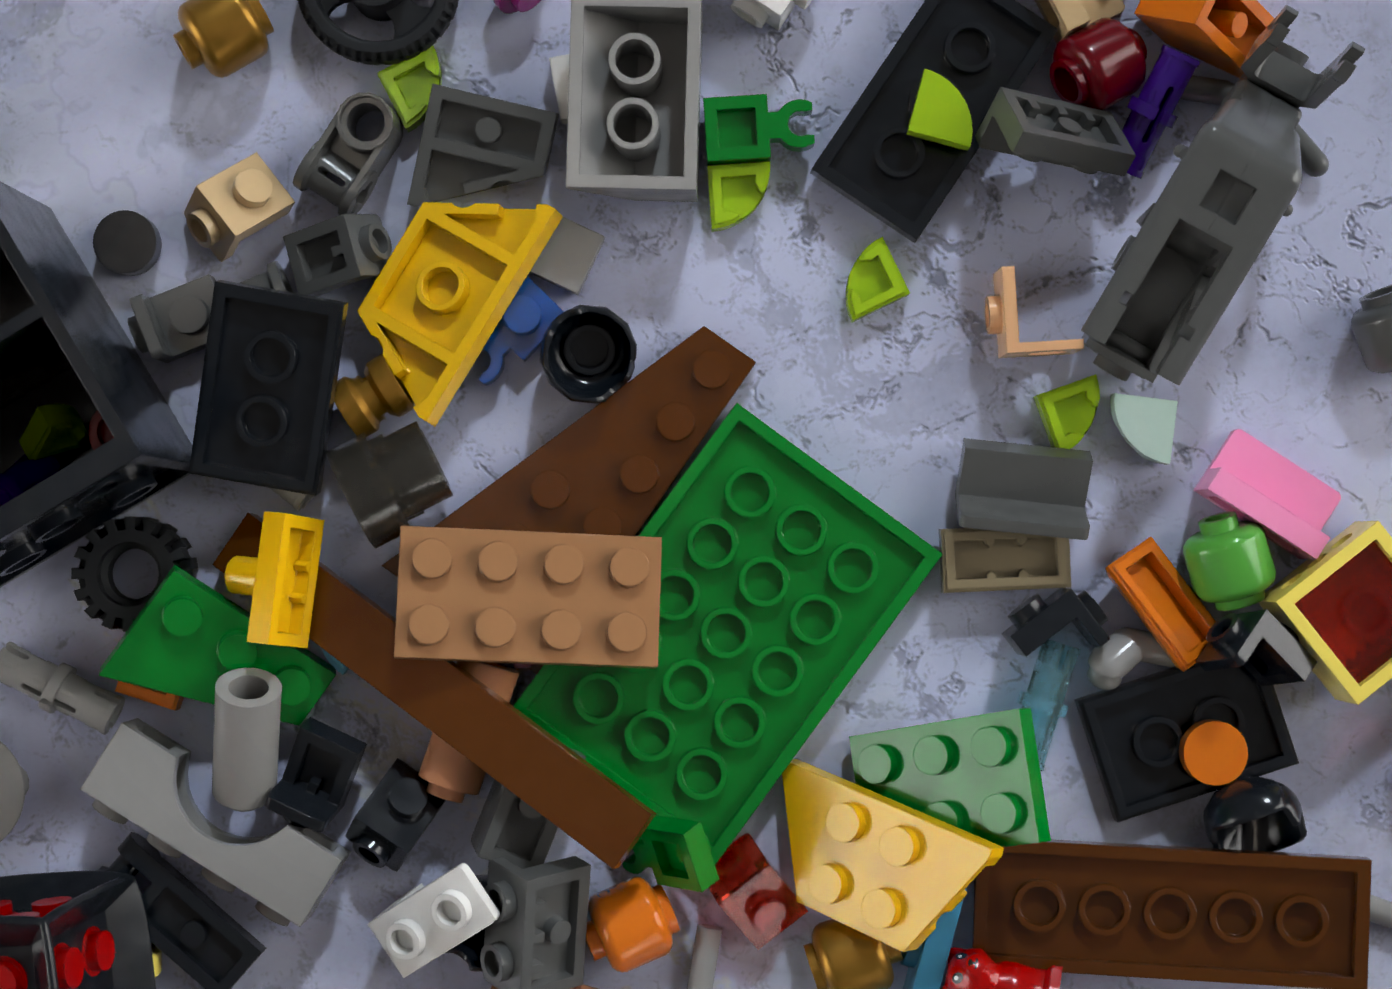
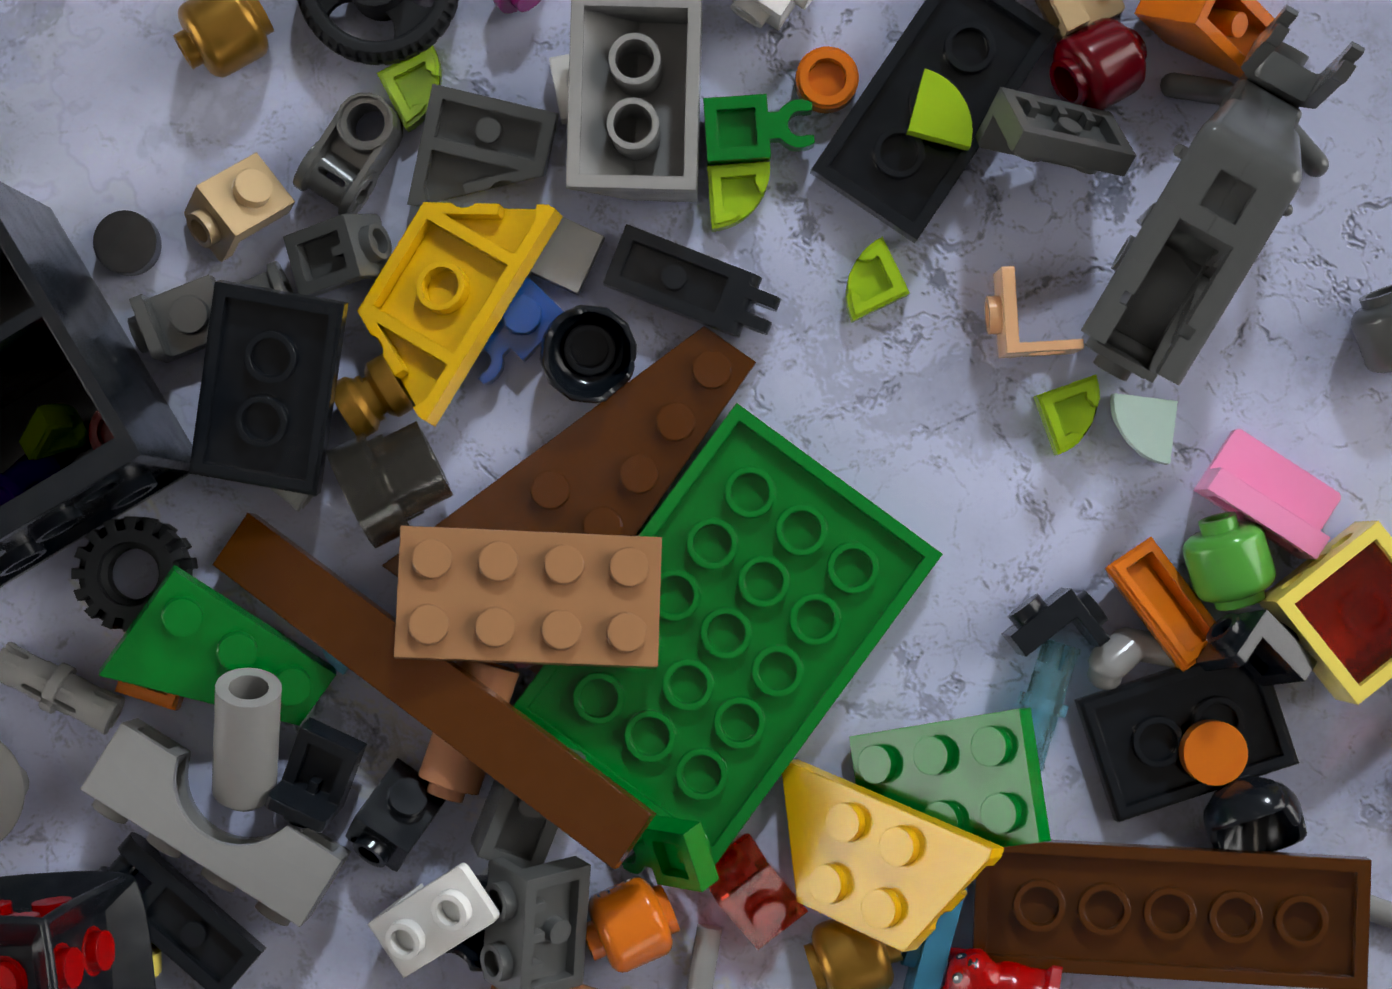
yellow tile [224,511,325,648] -> none
dark tan plate [938,528,1071,593] -> none
dark grey panel [955,438,1093,540] -> none
dark purple pin [1122,44,1201,179] -> none
none -> black hinge [603,224,781,338]
none -> orange tile [795,46,859,114]

